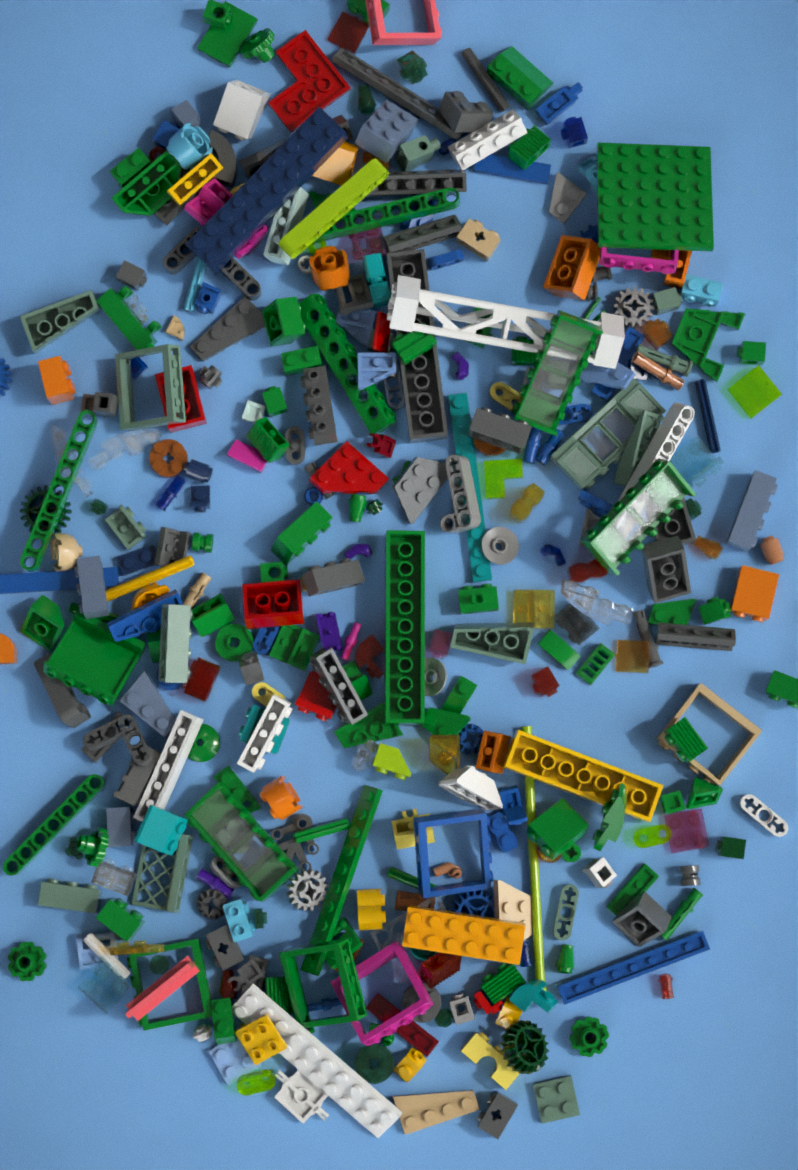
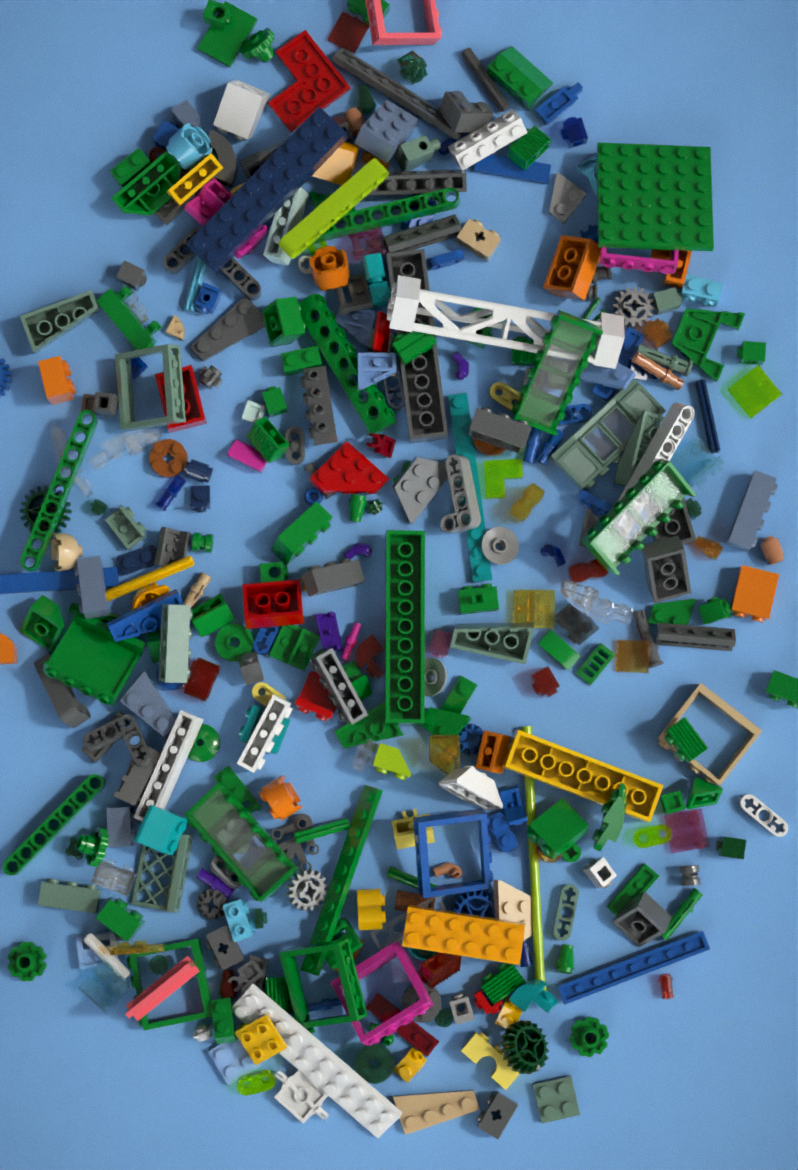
none -> nougat brick [343,108,365,137]

